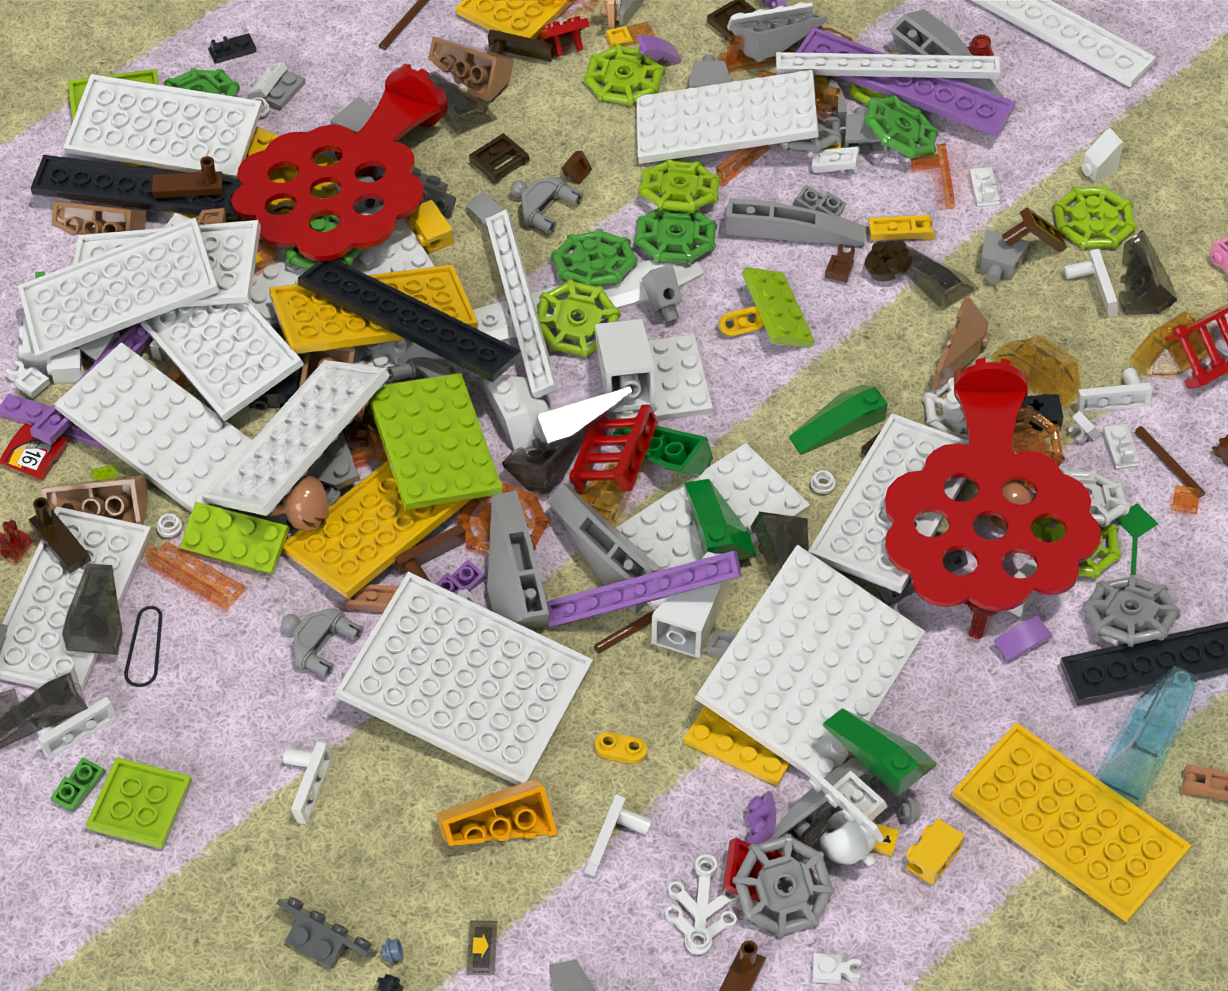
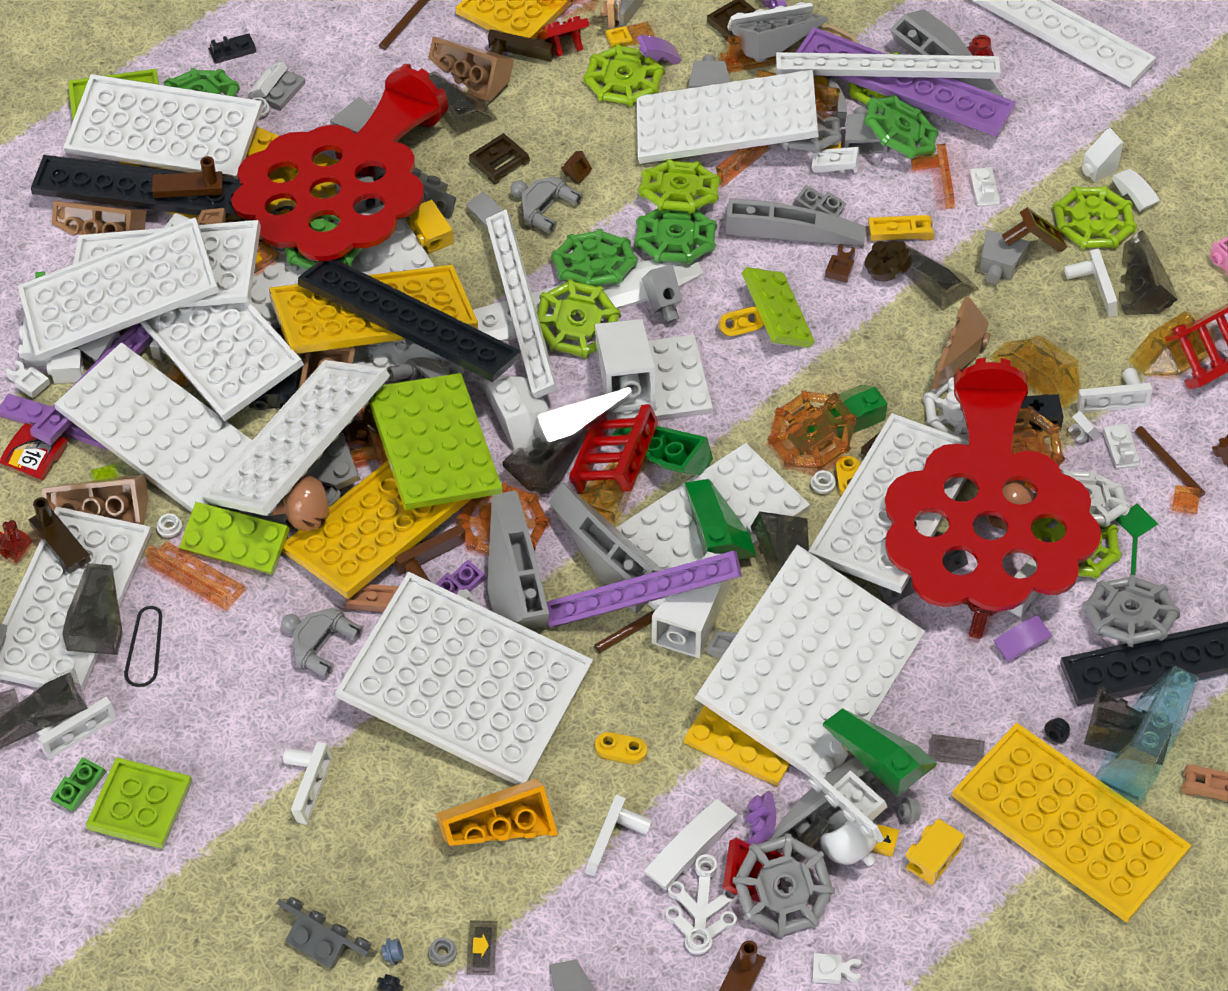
none -> light grey plate [429,937,457,965]
none -> white slope [644,799,738,890]
none -> clear orange plate [767,390,857,471]
none -> yellow plate [836,456,860,496]
none -> clear smoke tile [930,734,985,766]
none -> black plate [1044,718,1070,743]
none -> clear smoke wedge [1084,686,1173,765]
none -> white slope [1111,169,1160,212]

